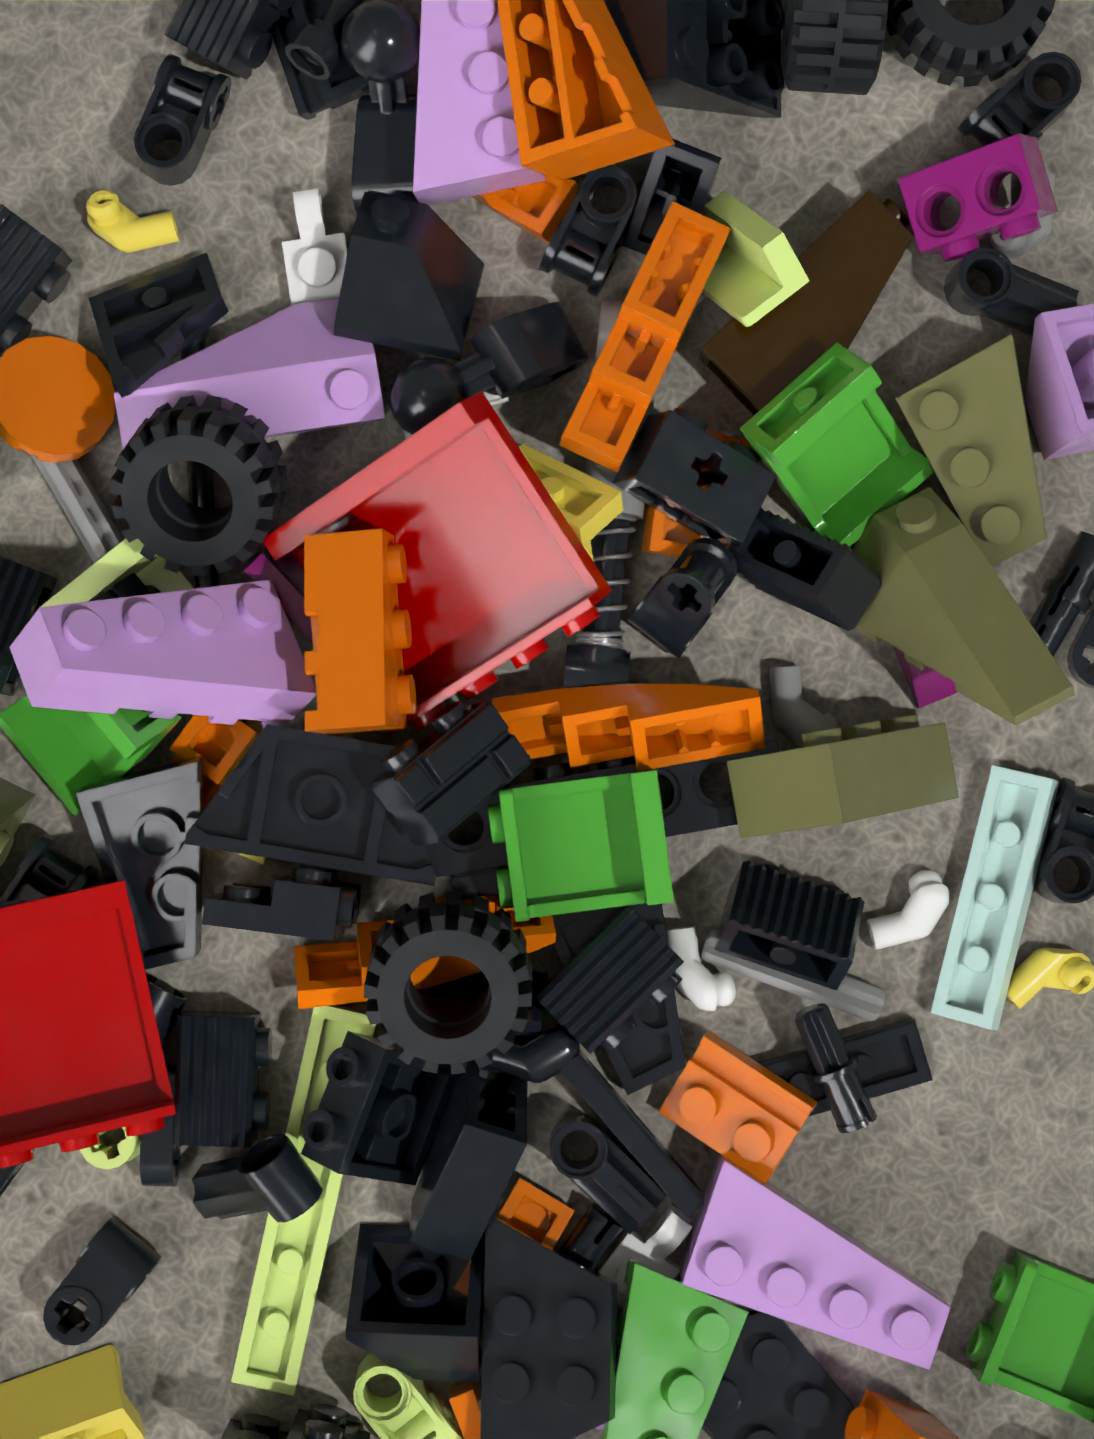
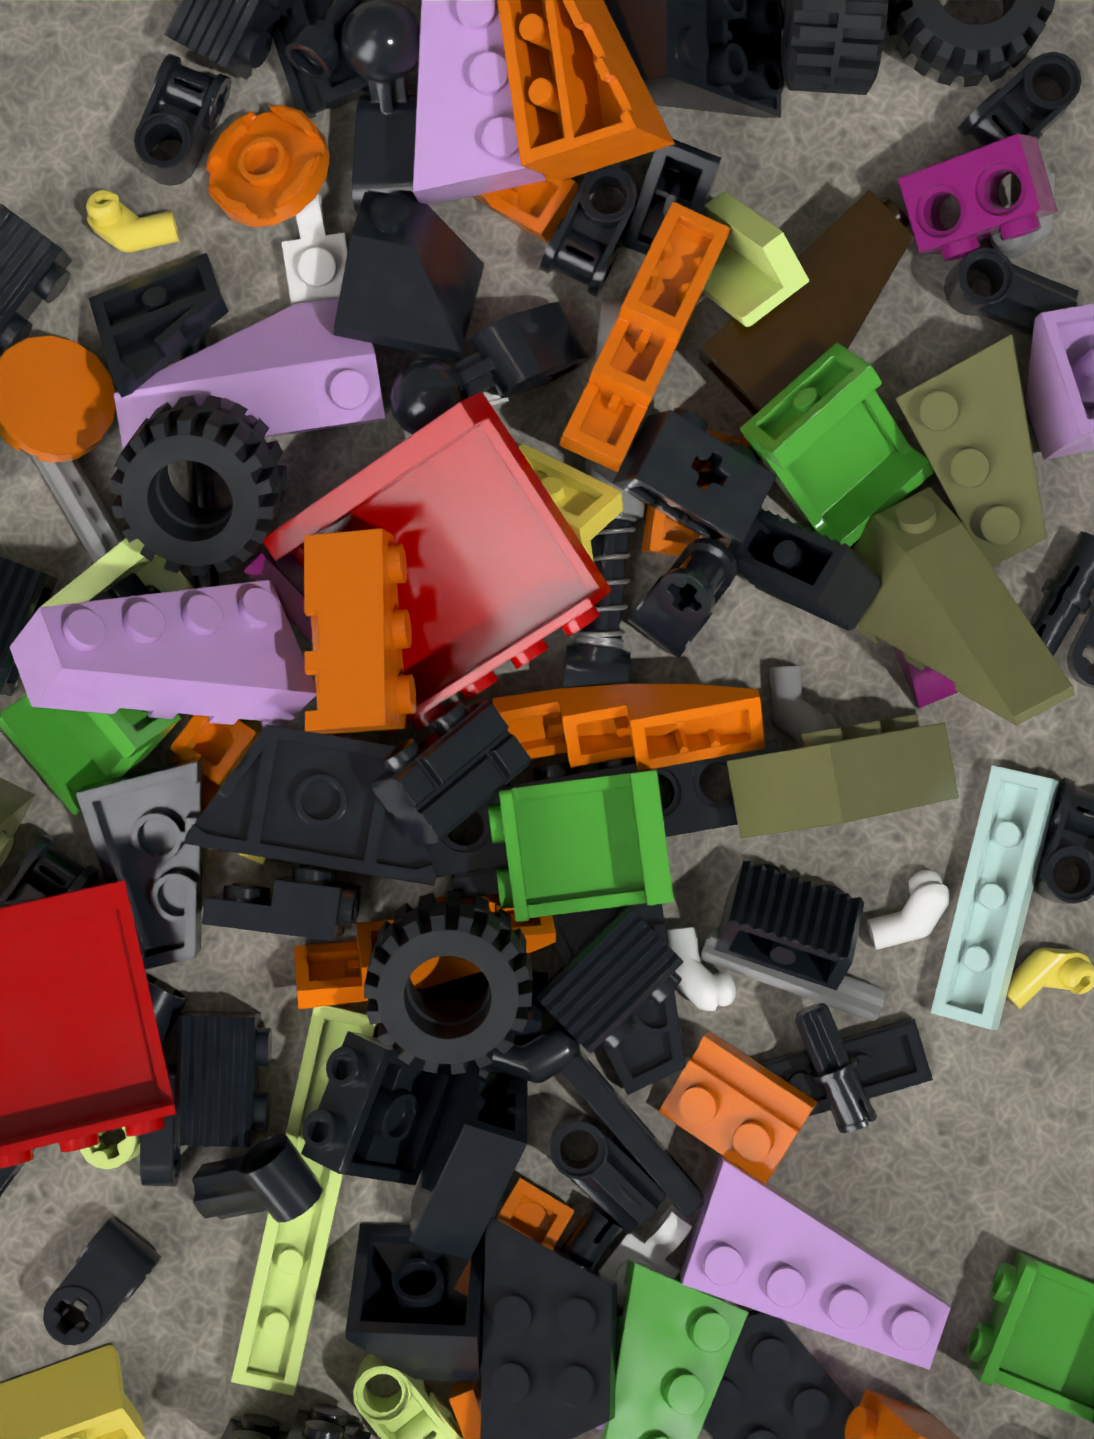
none -> orange tile [206,105,330,227]

